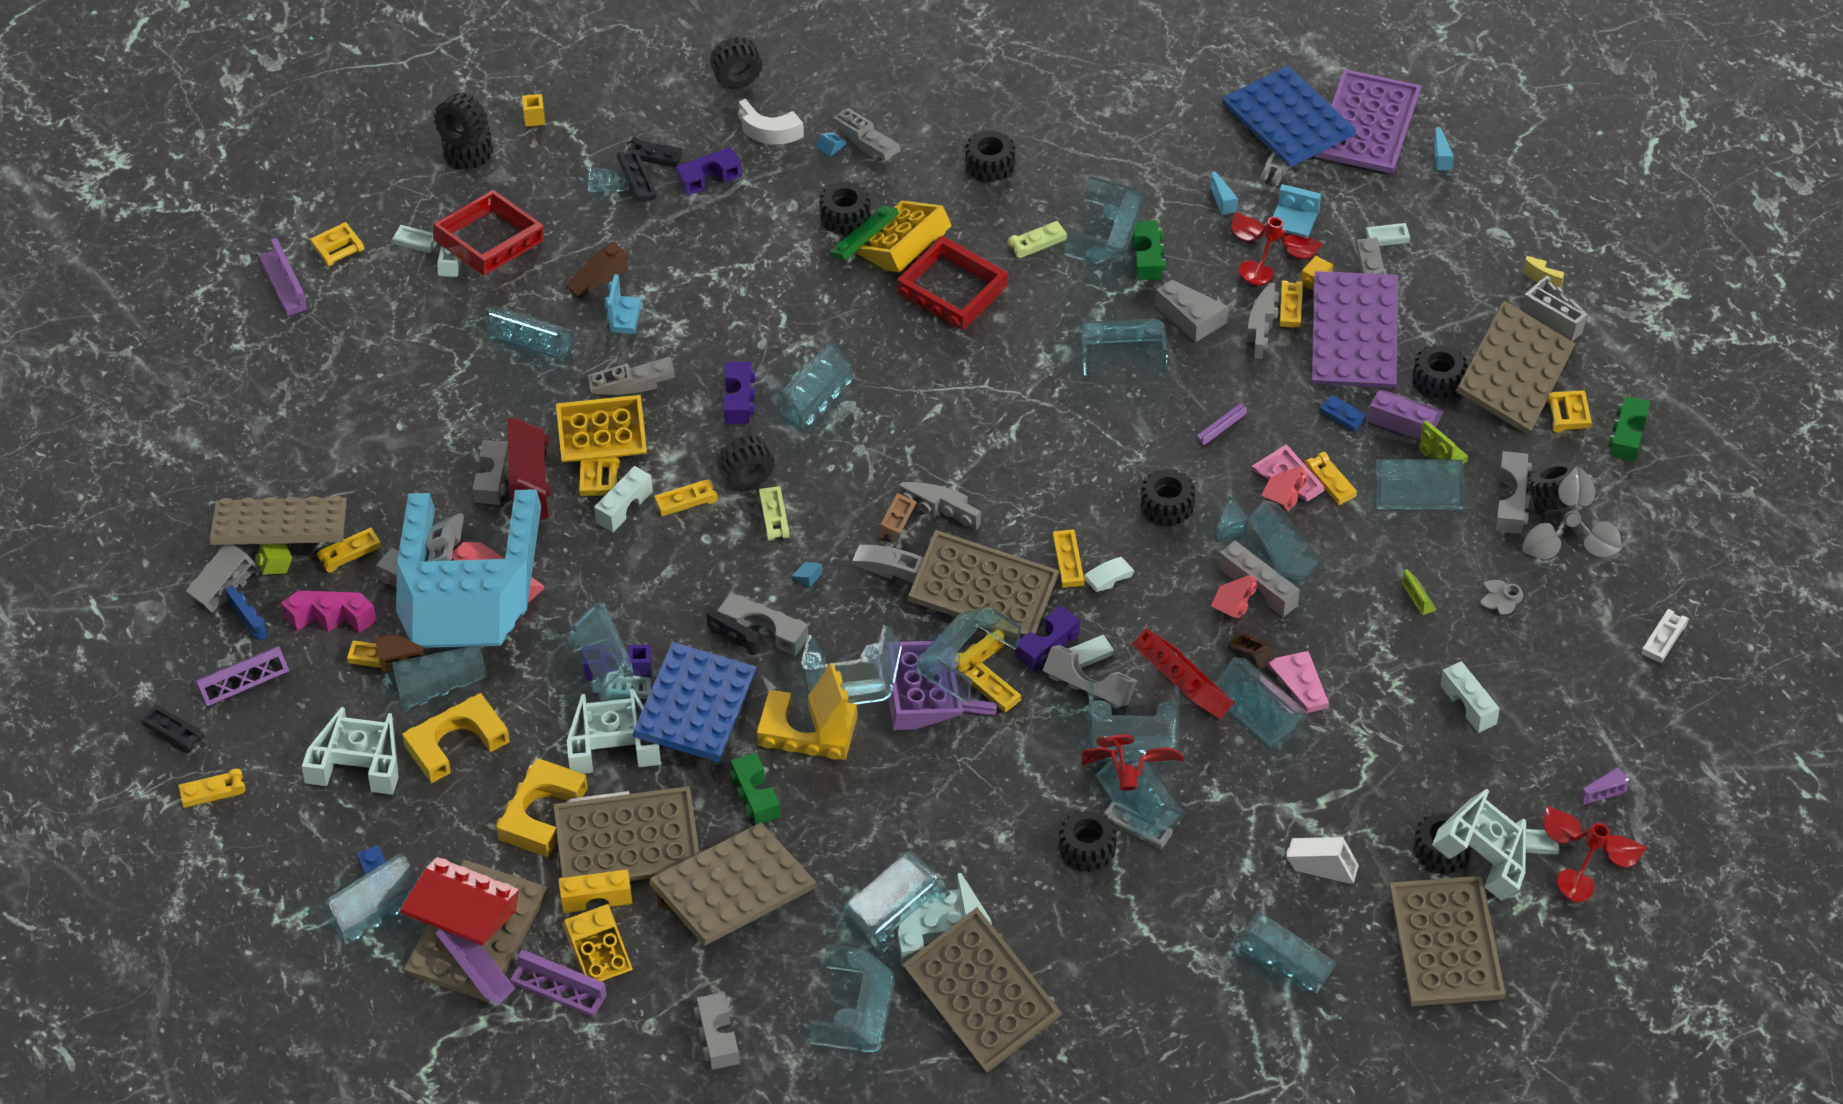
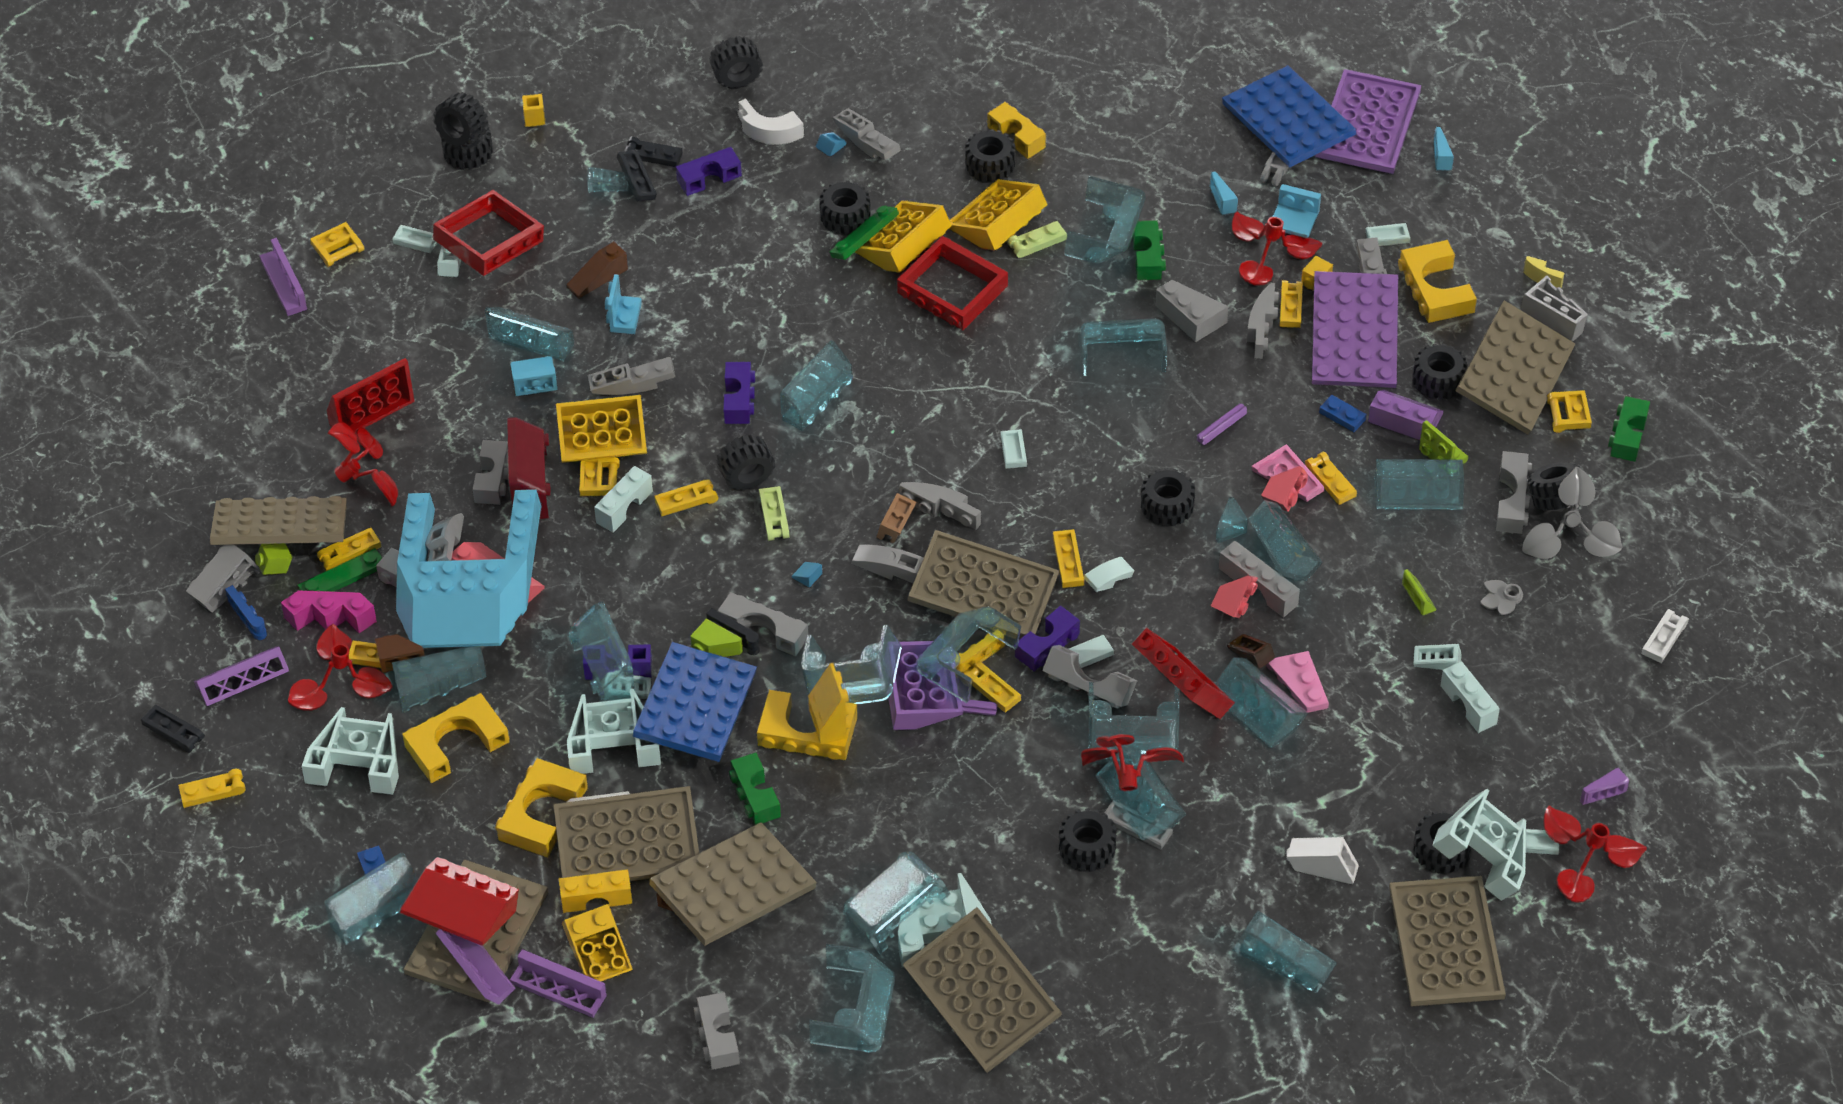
none -> red plant [288,624,392,710]
none -> green plate [298,548,382,592]
none -> red slope [326,358,415,433]
none -> red plant [328,422,398,506]
none -> medium azure bracket [511,356,558,396]
none -> lime slope [690,619,743,657]
none -> yellow slope [949,179,1047,250]
none -> yellow arch [987,102,1046,159]
none -> light aqua tile [1001,429,1027,468]
none -> yellow arch [1398,240,1477,323]
none -> light aqua slope [1413,644,1461,670]

